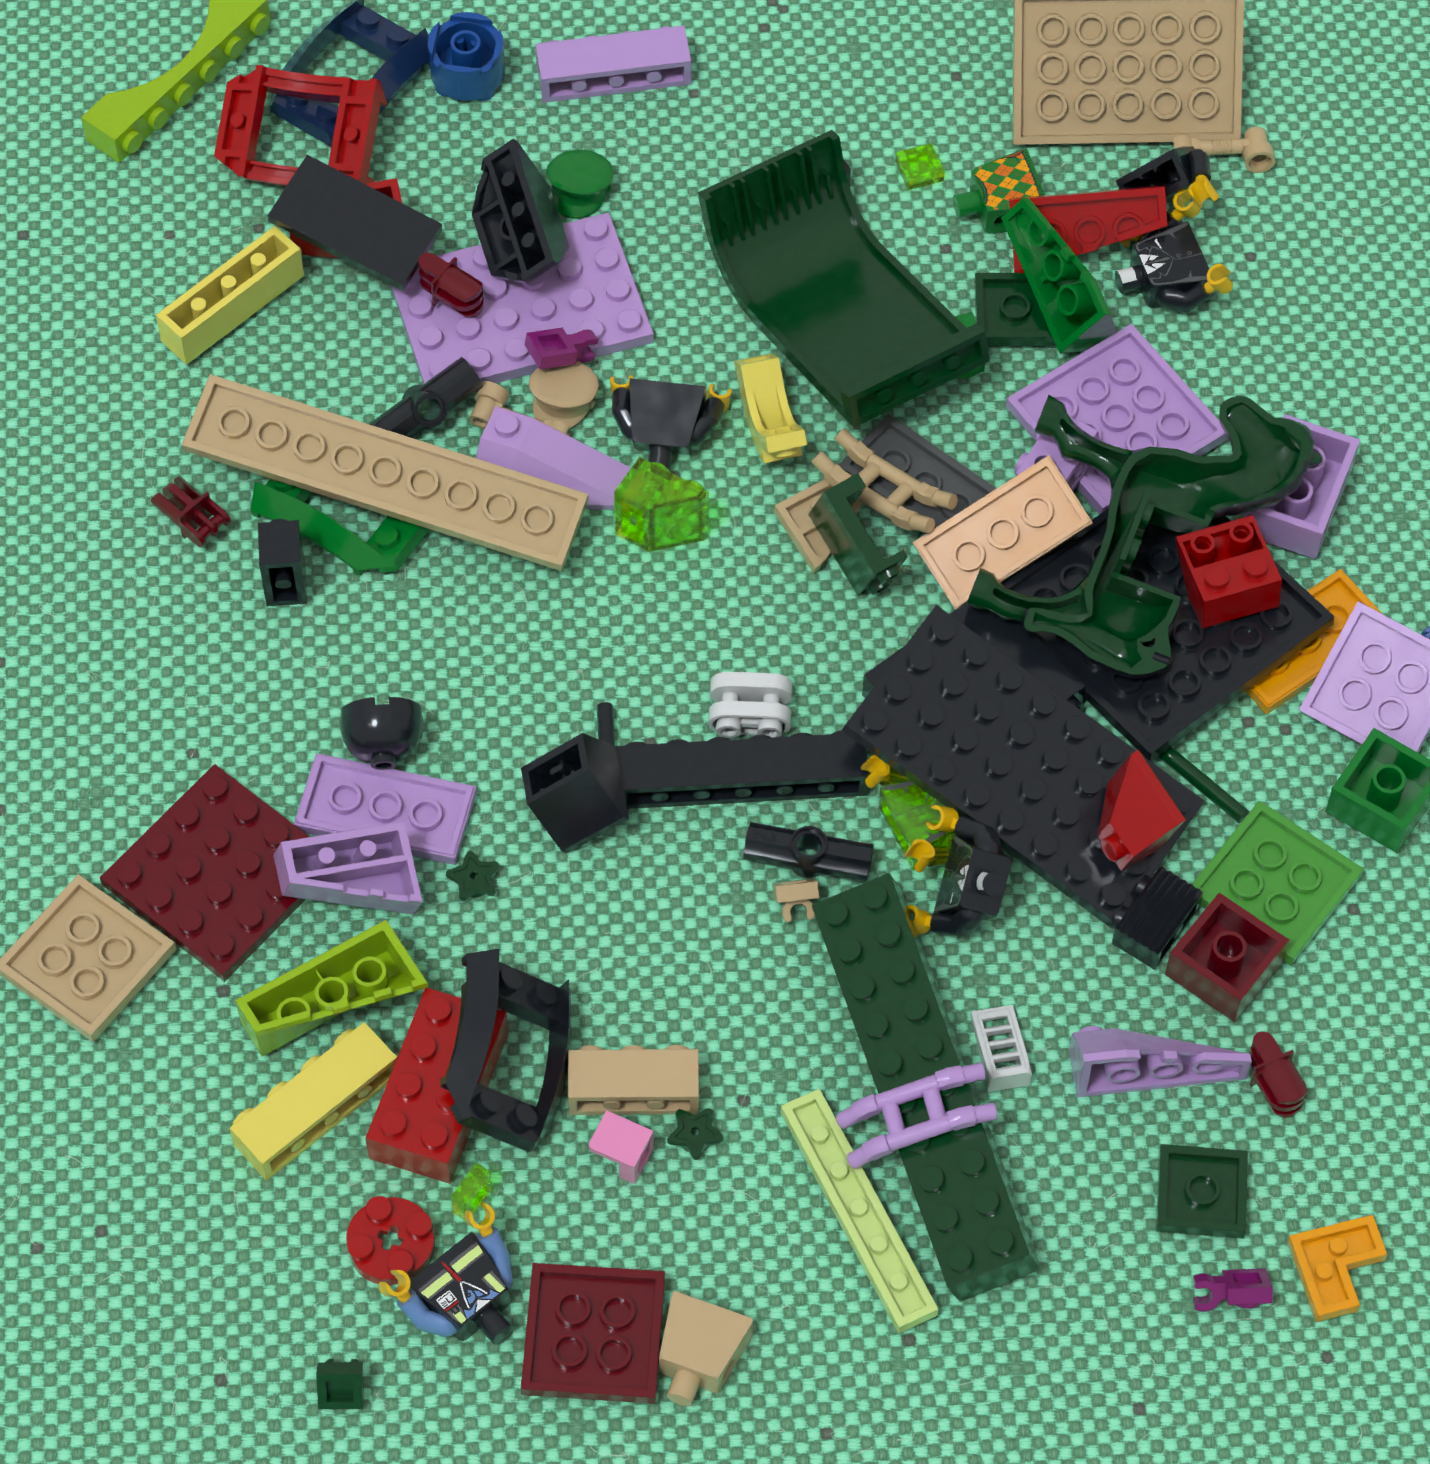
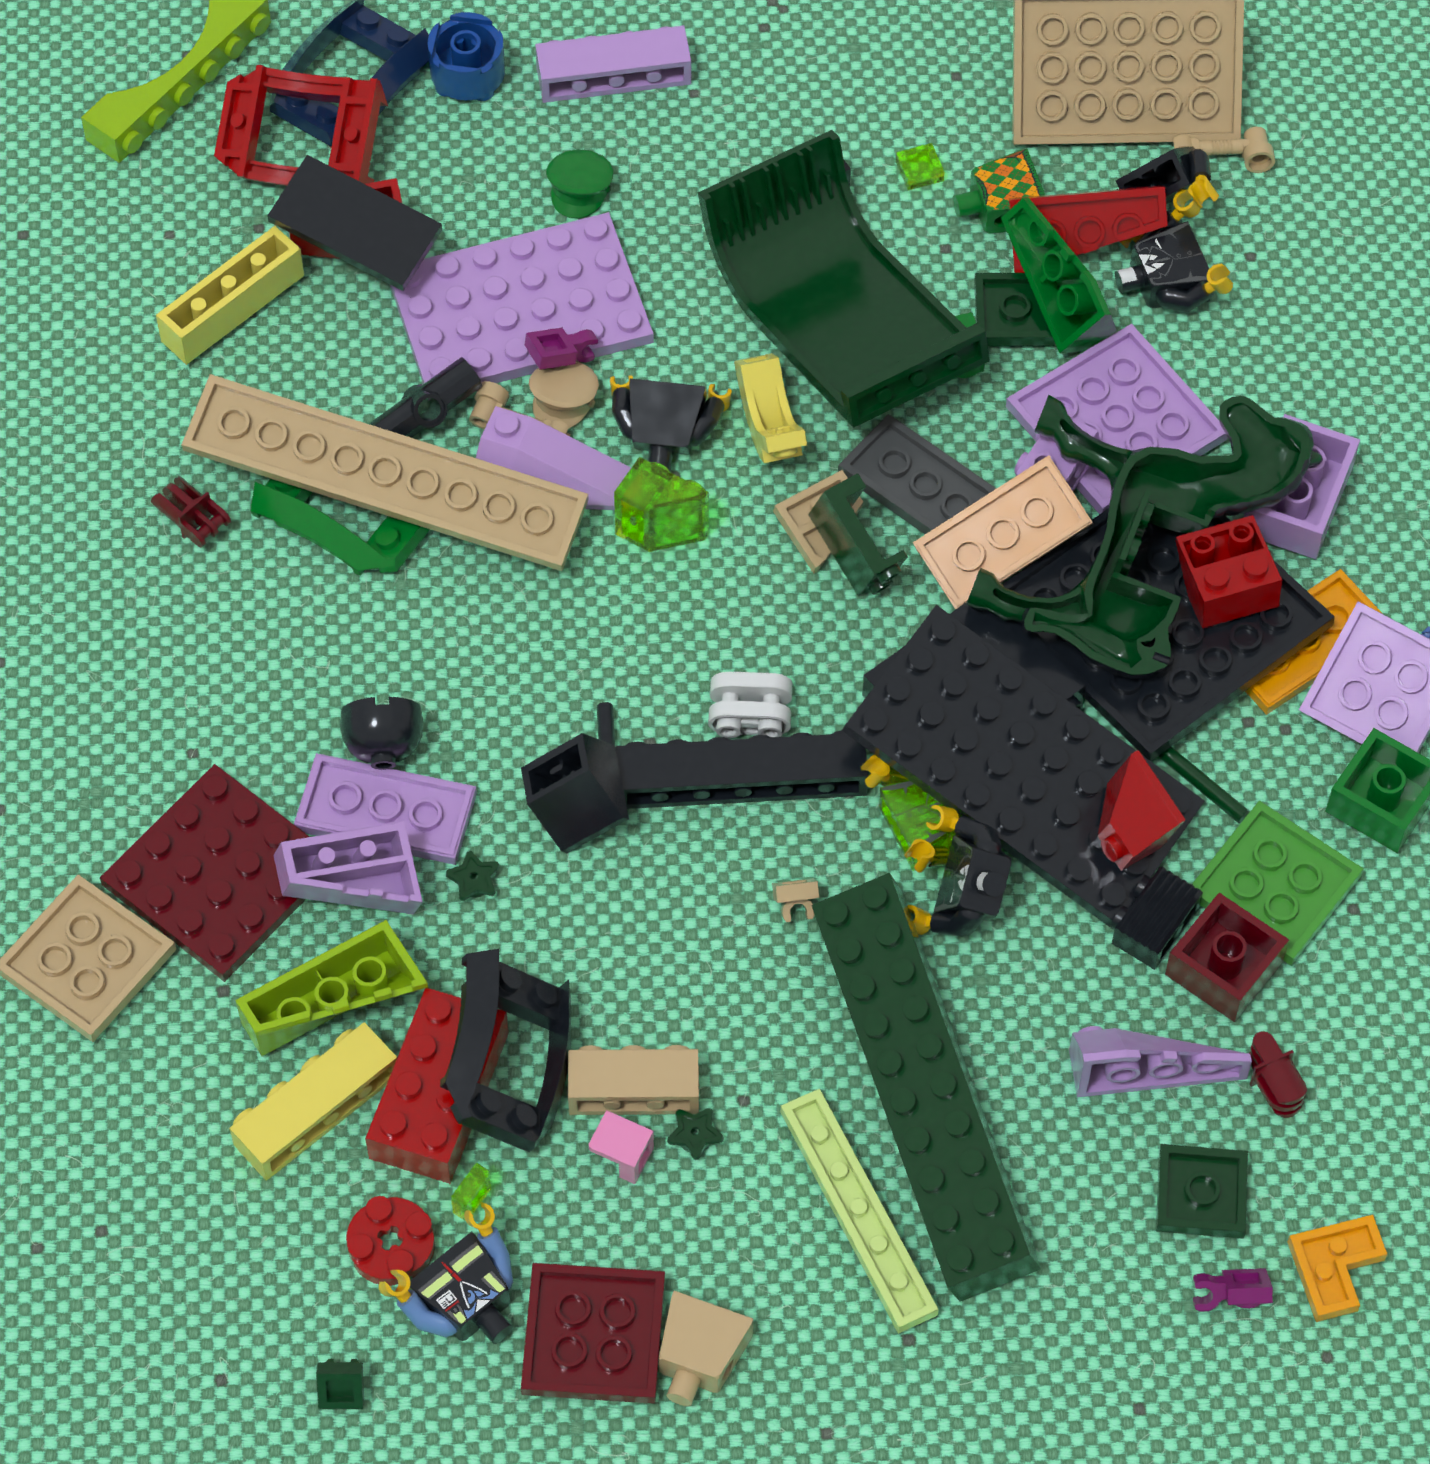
black brick [258,519,307,607] -> none
dark red arm [418,253,484,317] -> none
black wedge [472,139,570,284] -> none
black piece [743,822,874,882] -> none
tan piece [811,427,958,534] -> none
lavender piece [836,1063,997,1169] -> none
white slope [970,1005,1032,1092] -> none

